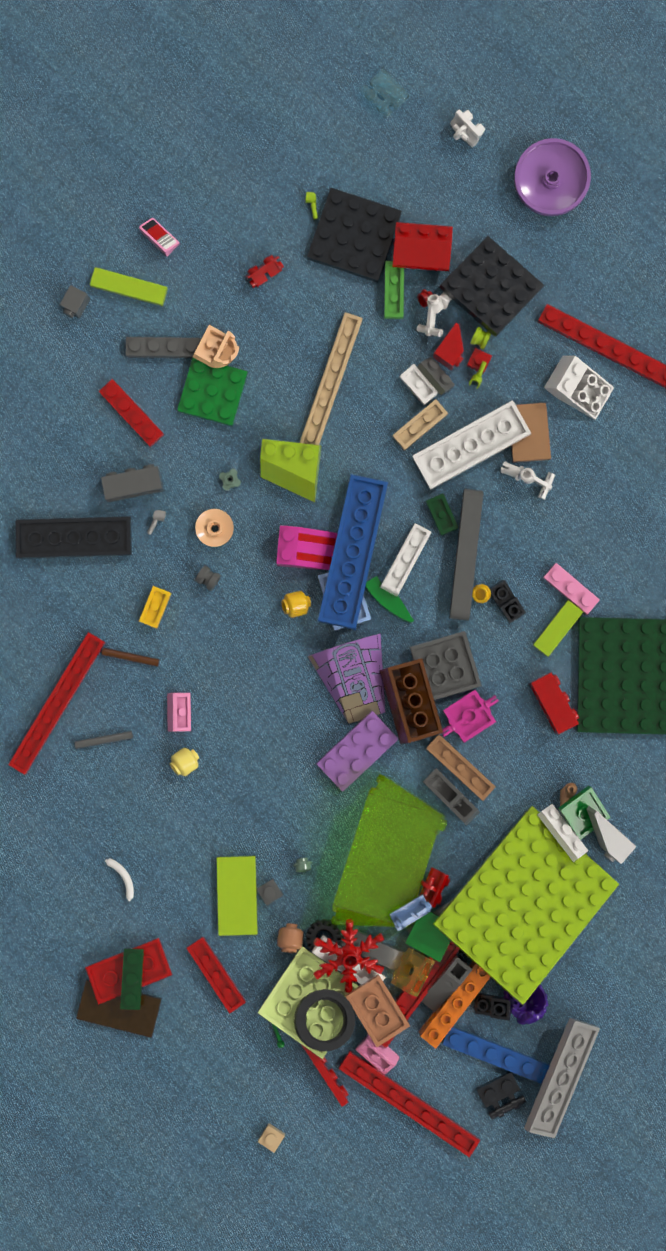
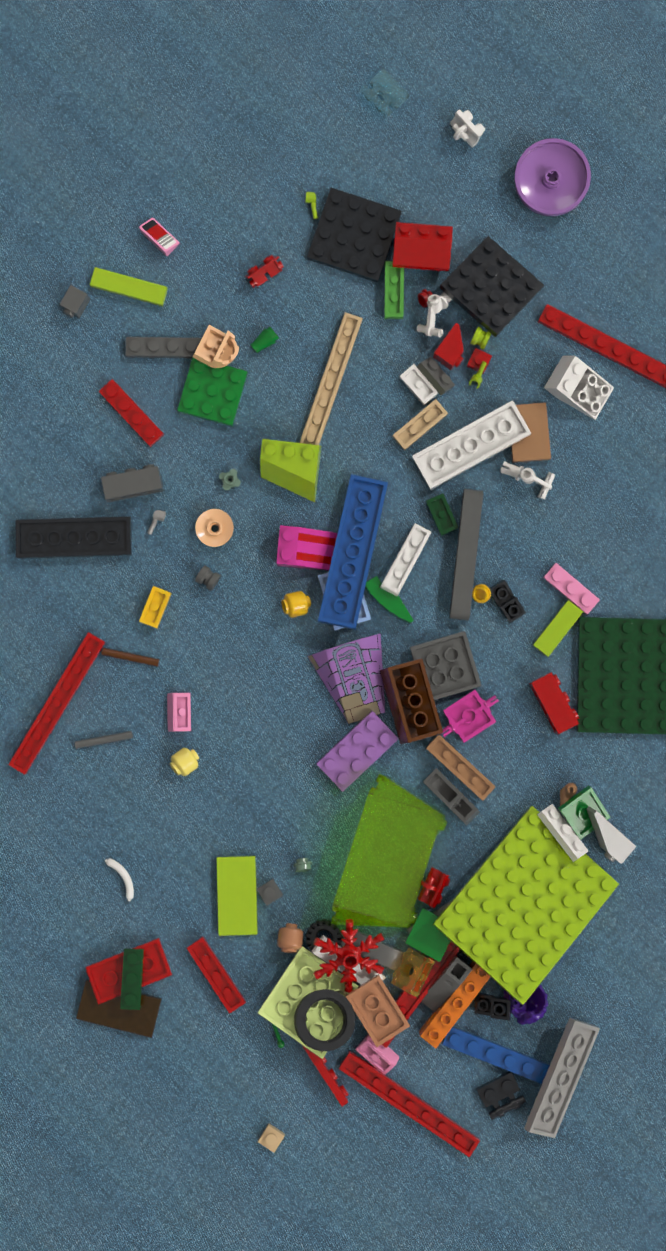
medium blue hinge [390,894,432,931] -> none
none -> green cone [250,326,279,353]

